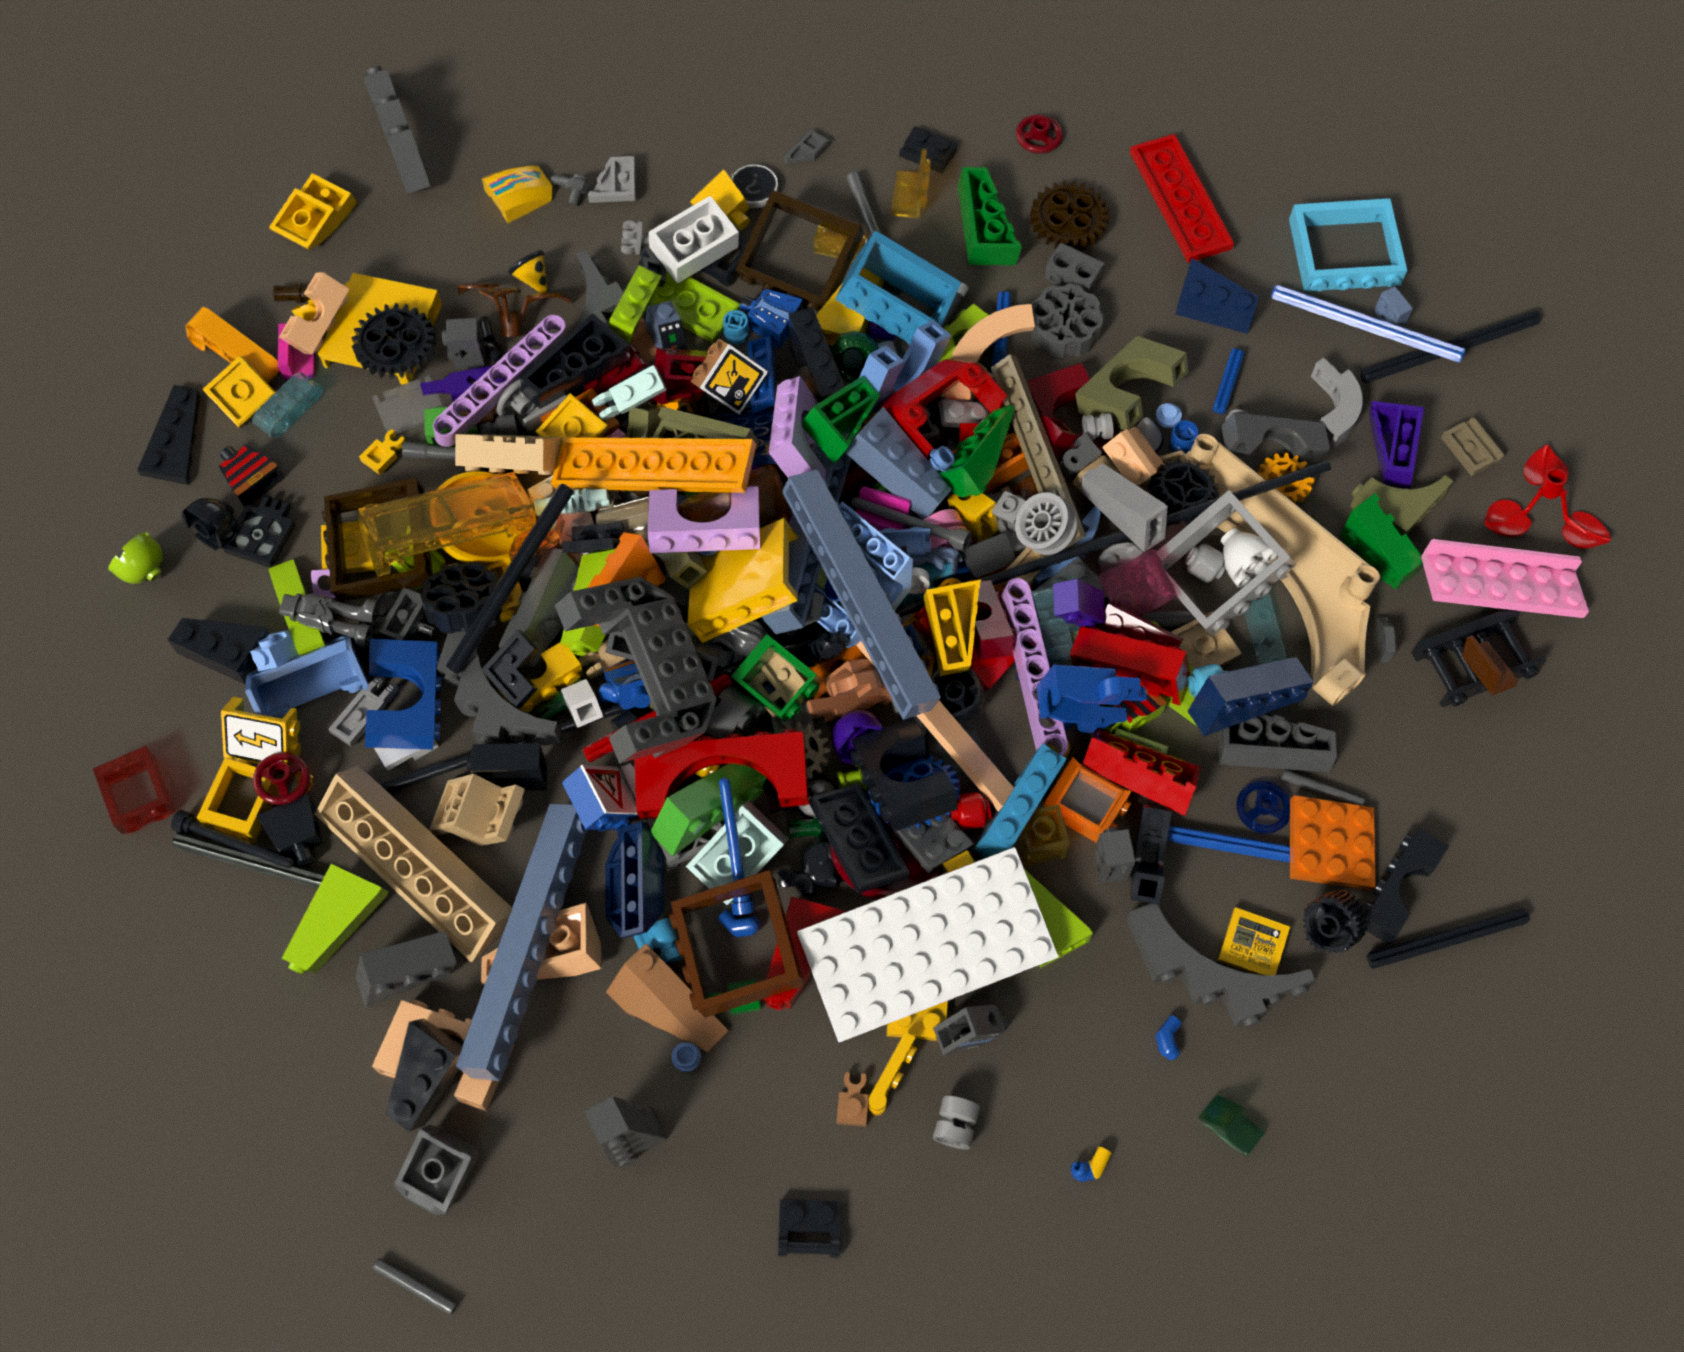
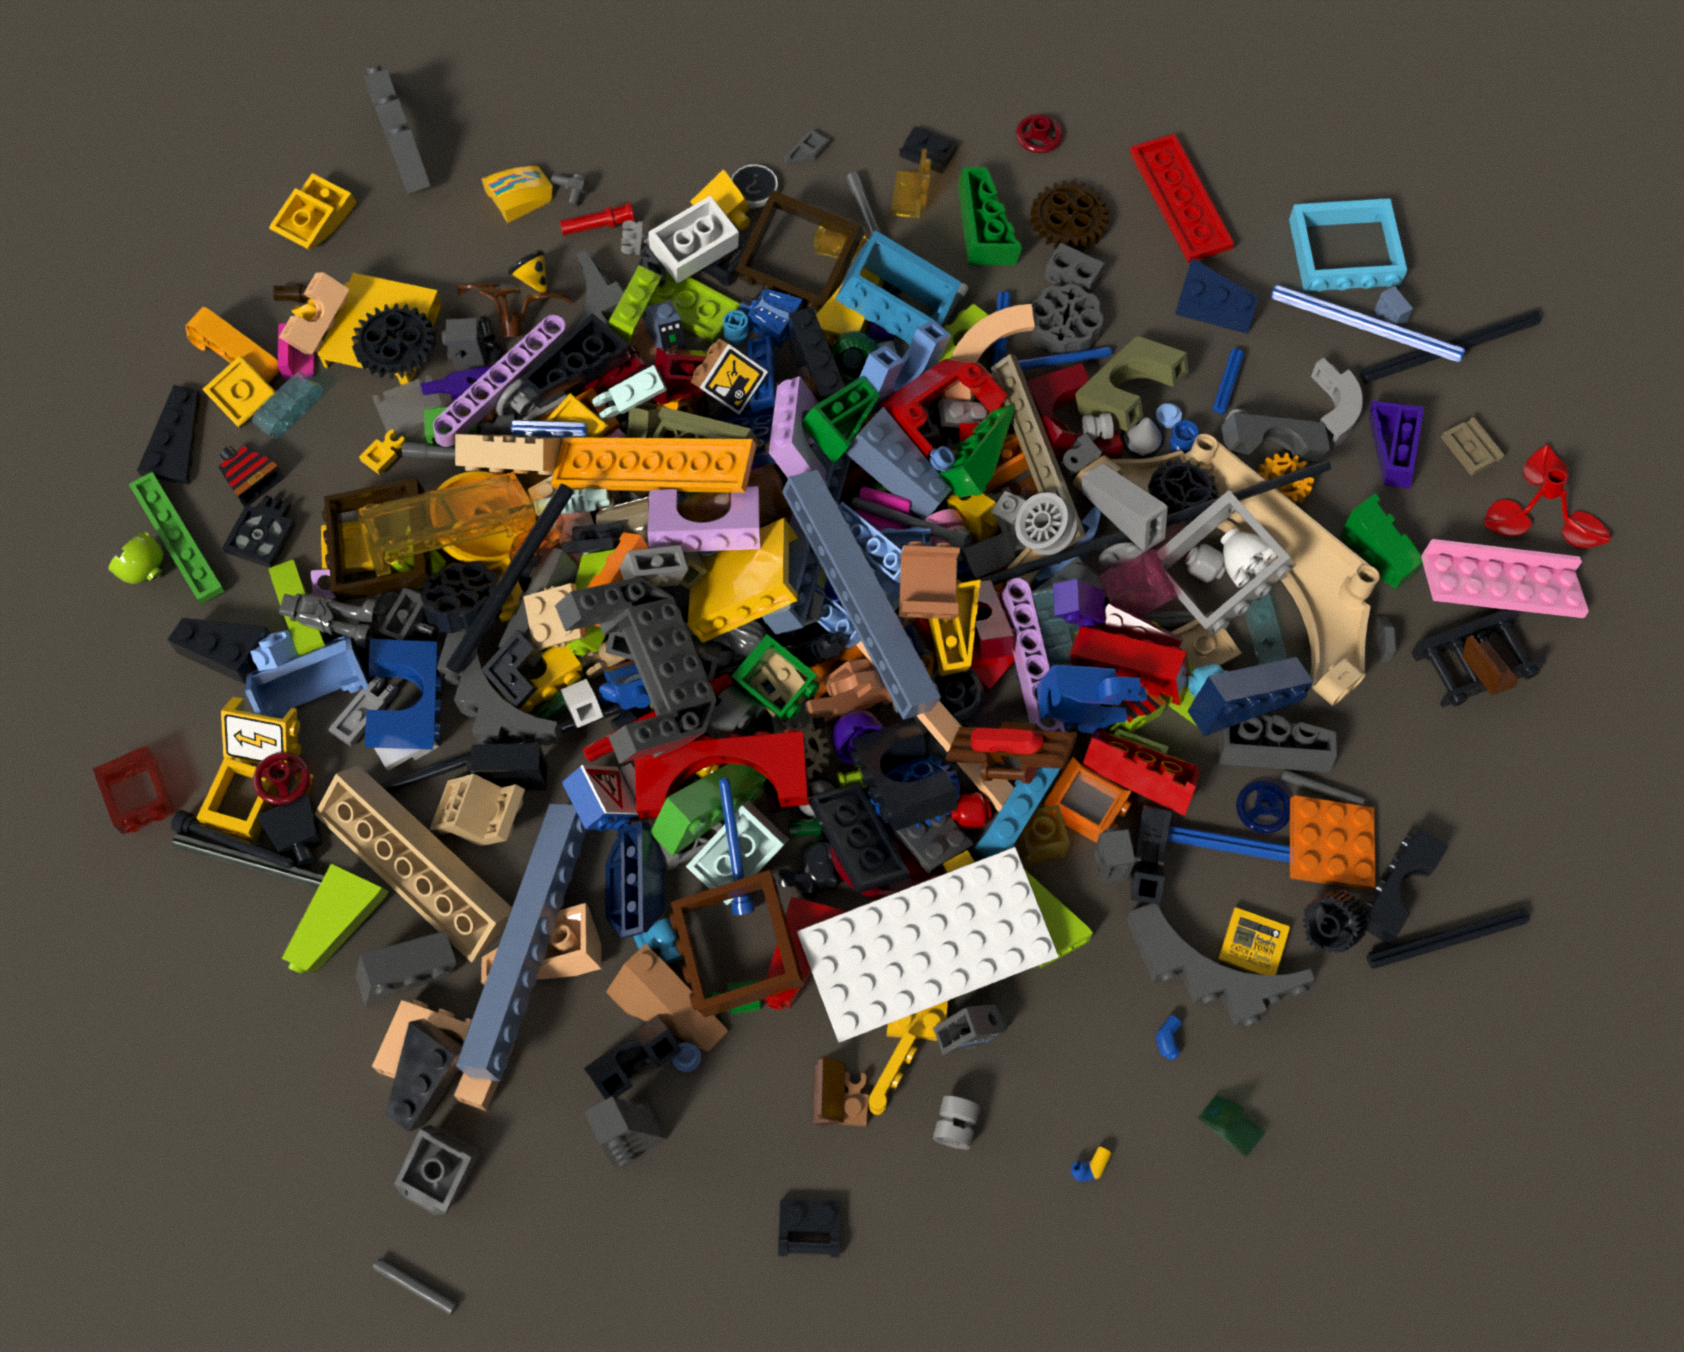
black cylinder [182,497,236,550] -> none
light grey wing [588,156,636,203] -> none
blue arm [717,910,761,937] -> none
light nougat bracket [1103,427,1164,486] -> none
olive arch [1350,475,1453,536] -> none
none -> bright green plate [129,472,225,604]
none -> axle [511,420,588,438]
none -> tan plate [523,583,586,650]
none -> red pin [560,202,635,236]
none -> black arch [584,1016,682,1100]
none -> light grey brick [620,545,688,588]
none -> reddish brown panel [813,1057,845,1126]
none -> nougat panel [899,542,960,620]
none -> reddish brown piece [945,722,1077,784]
none -> blue piece [998,347,1113,370]

